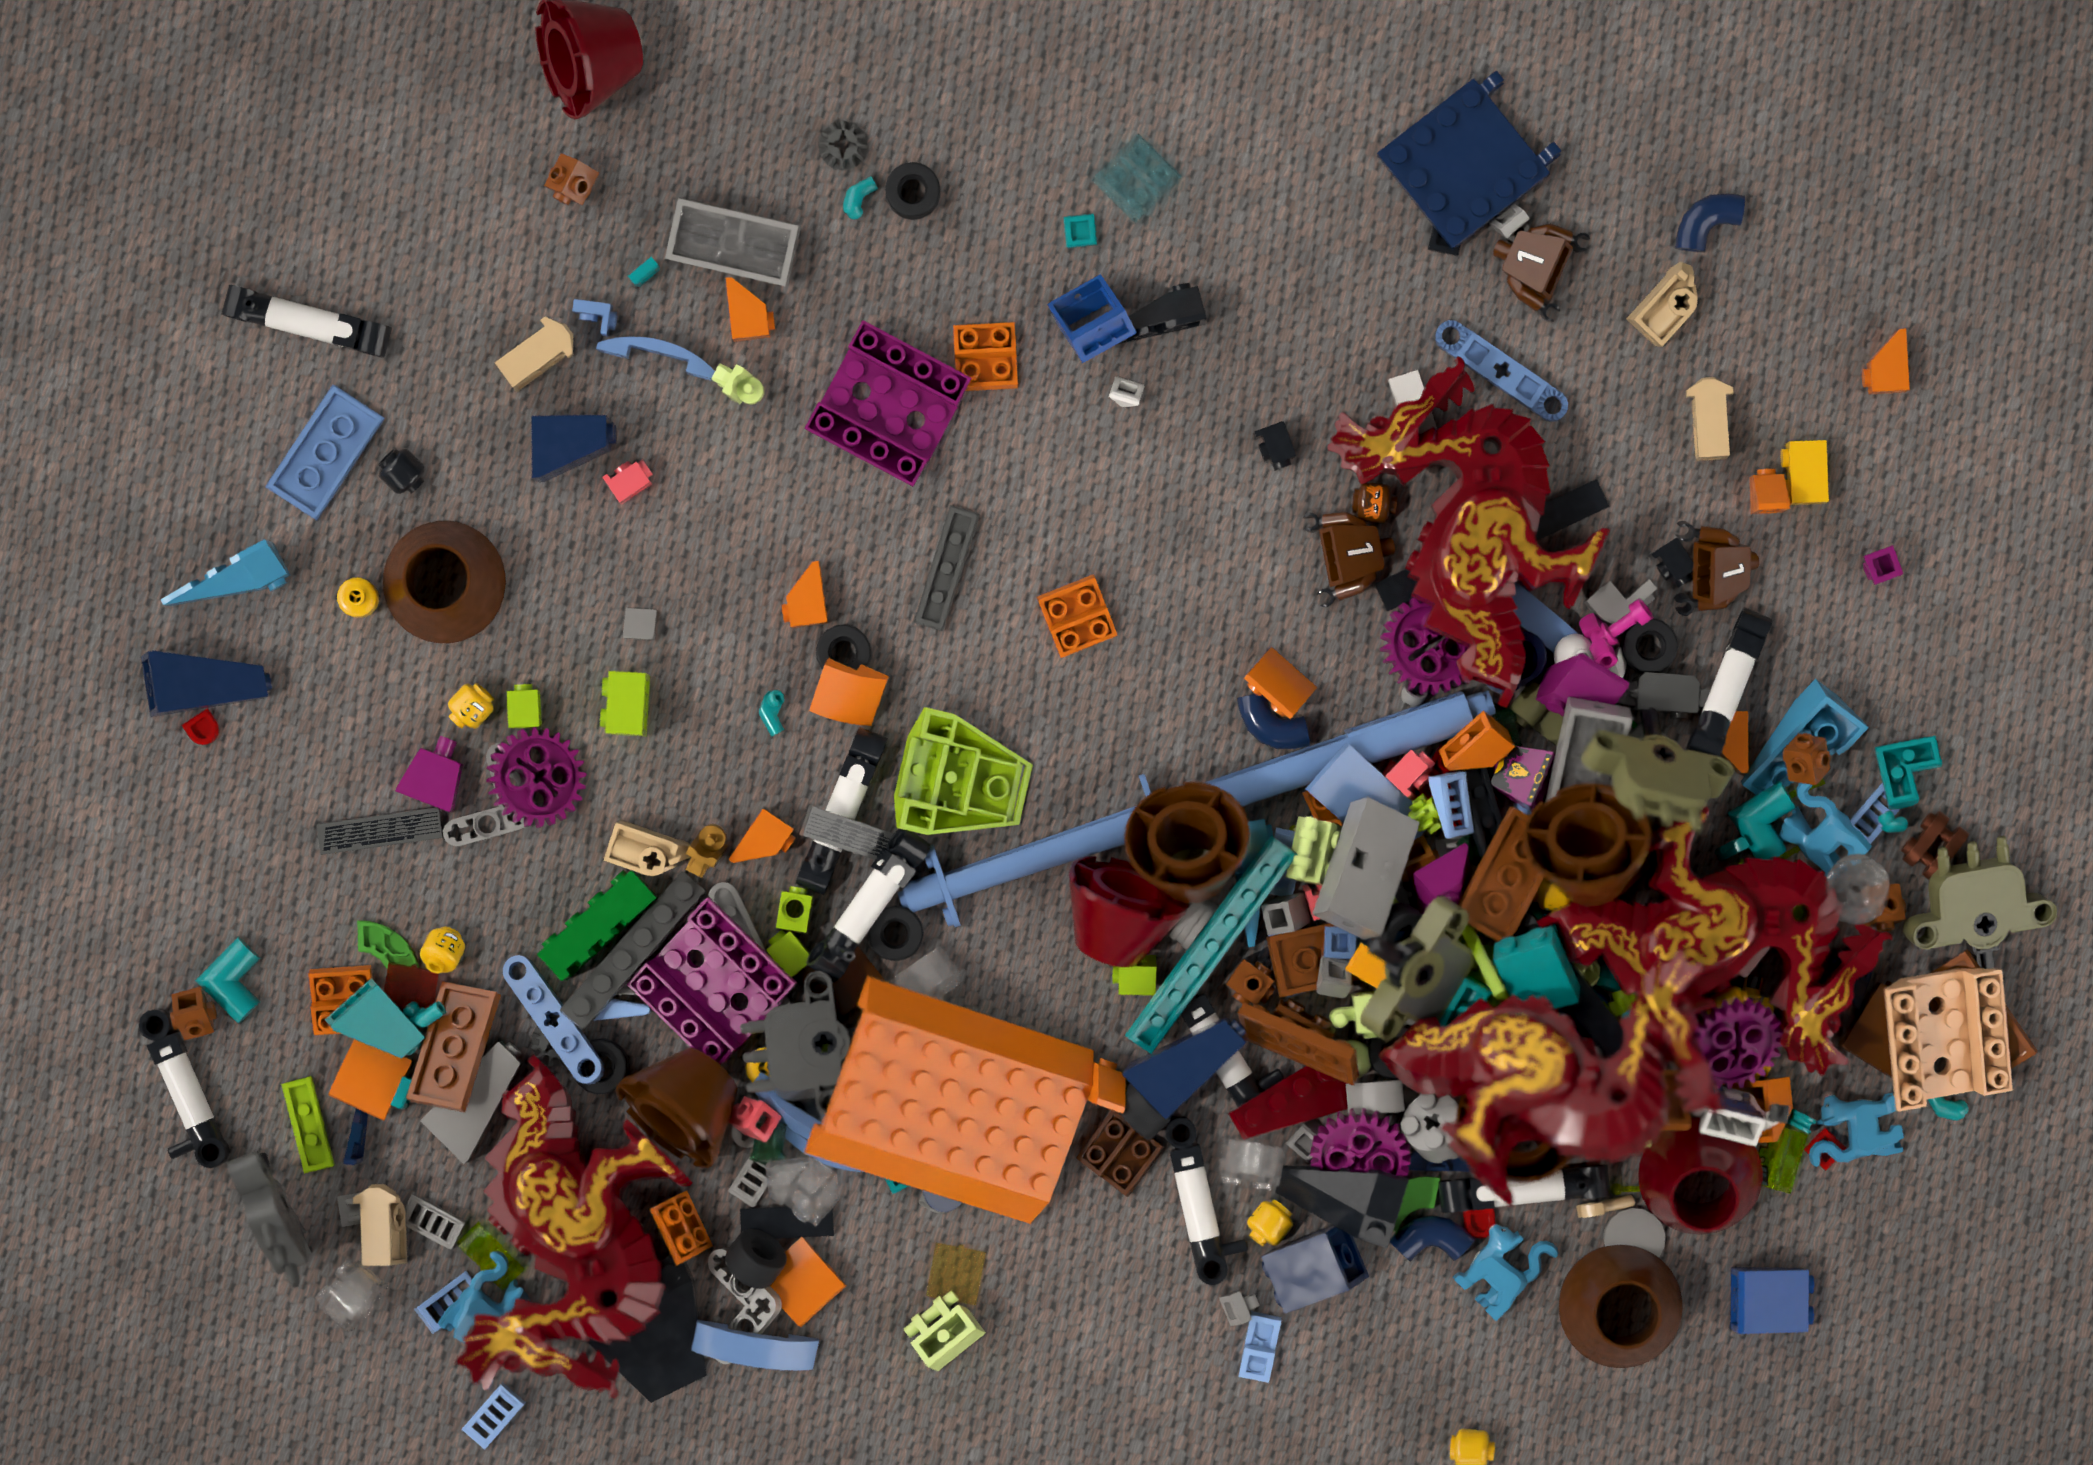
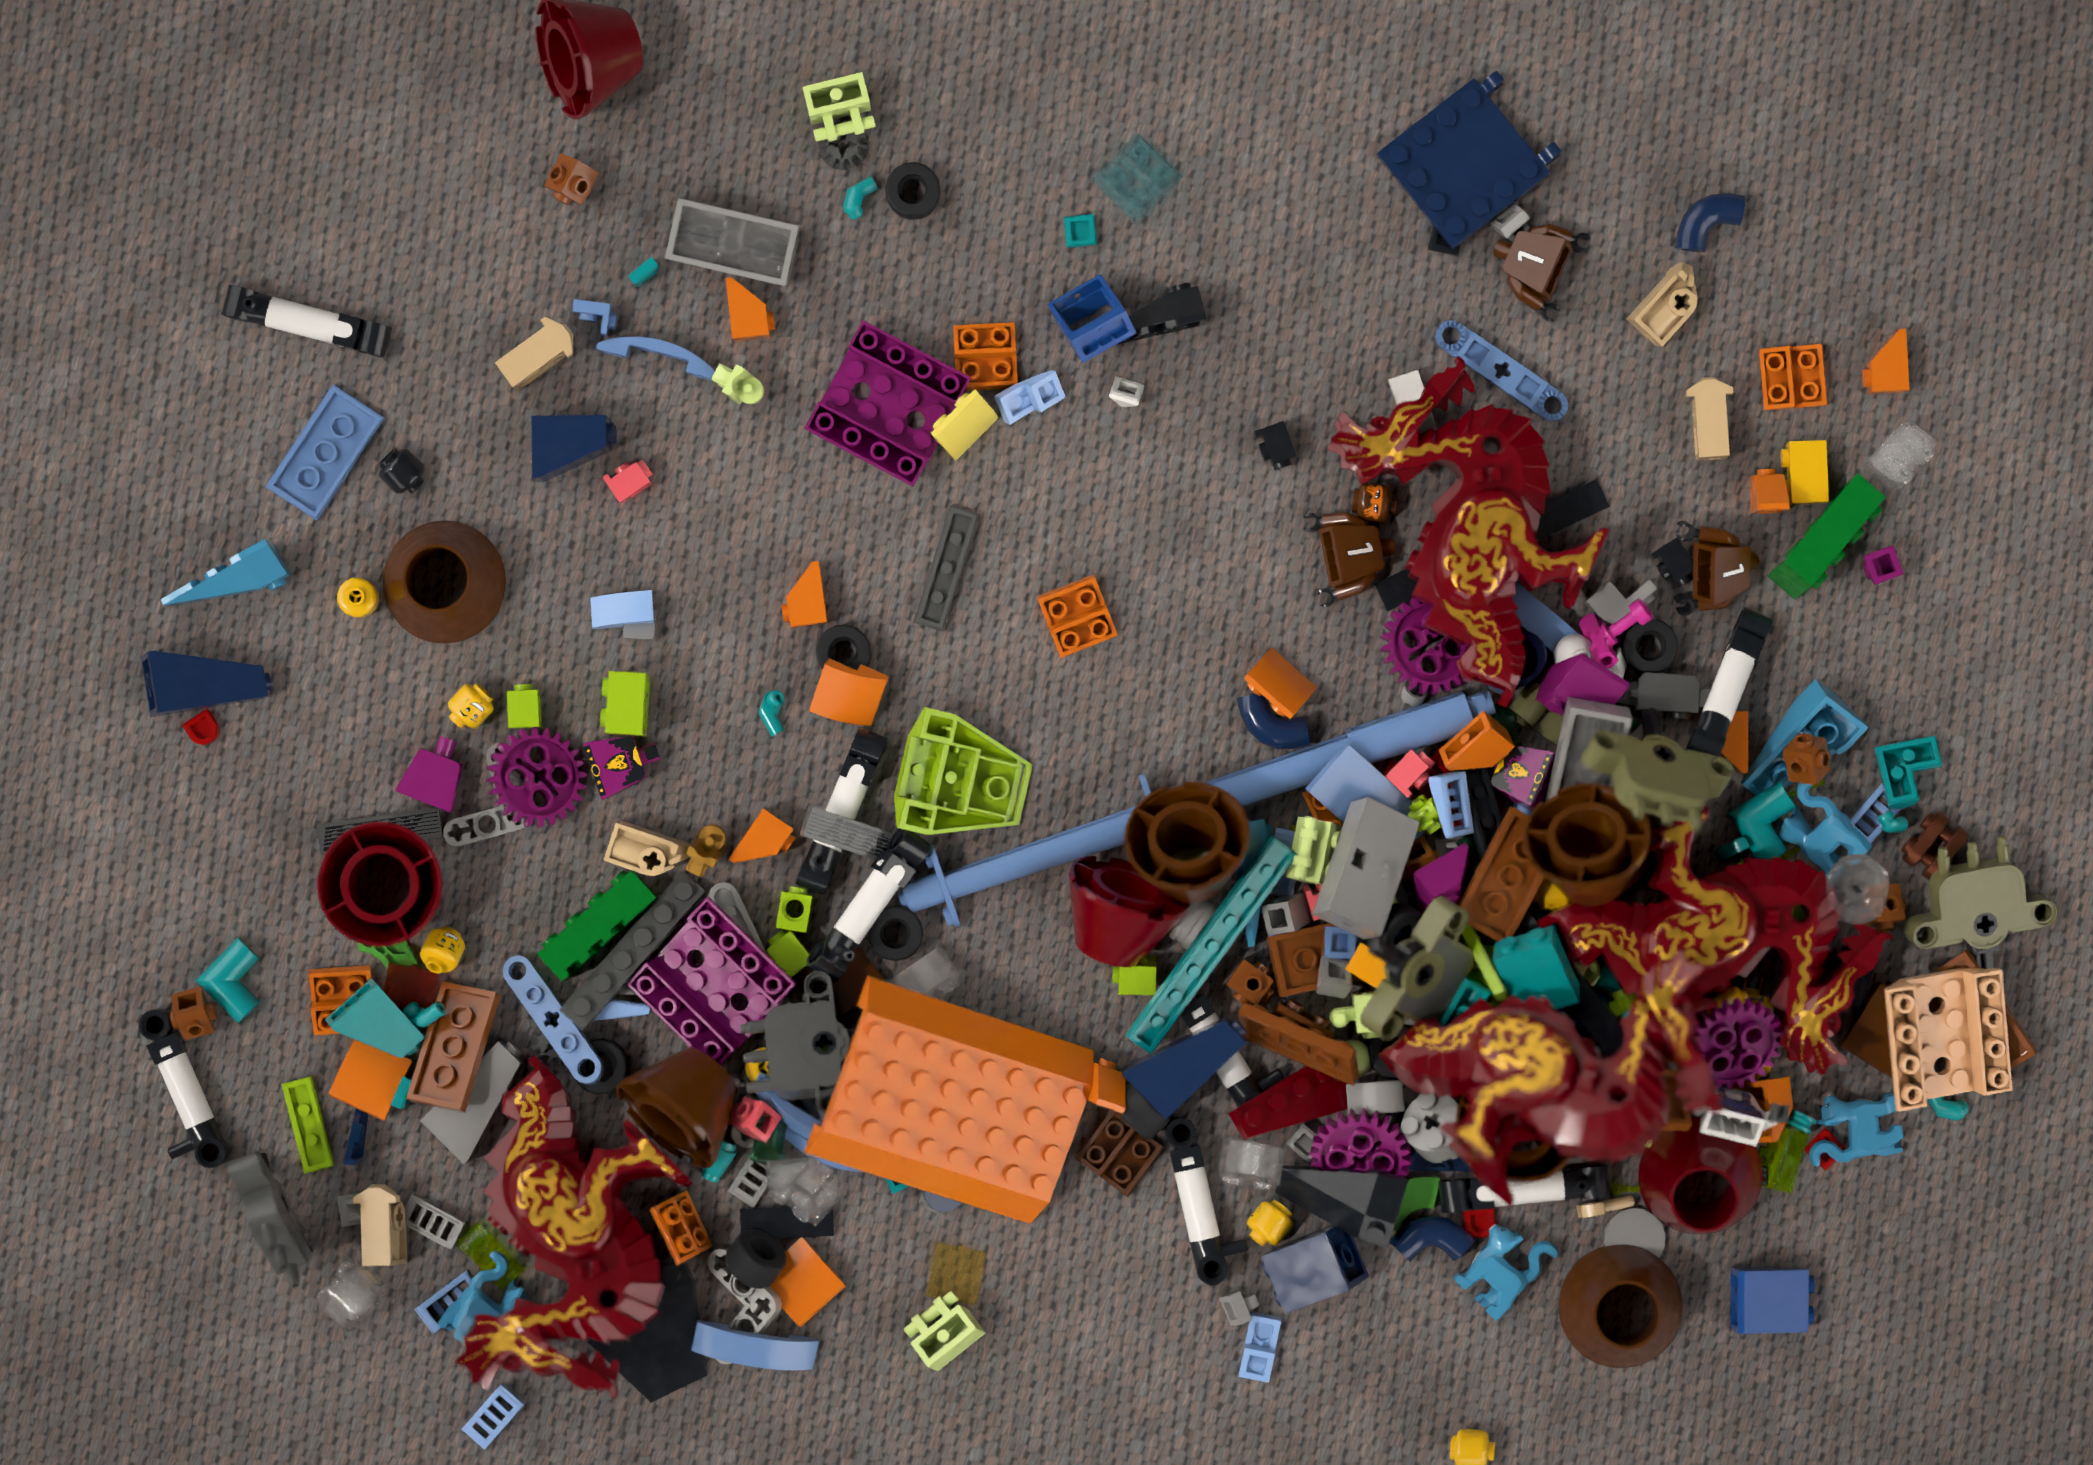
none -> dark red cone [317,822,443,947]
none -> torso [583,736,661,800]
none -> light blue slope [590,590,654,629]
none -> teal cone [701,1136,737,1183]
none -> yellowish green brick [802,72,876,142]
none -> light yellow slope [931,389,999,461]
none -> light blue slope [994,370,1066,425]
none -> orange slope [1759,344,1828,411]
none -> green wedge [1767,473,1885,600]
none -> clear slope [1861,419,1939,491]

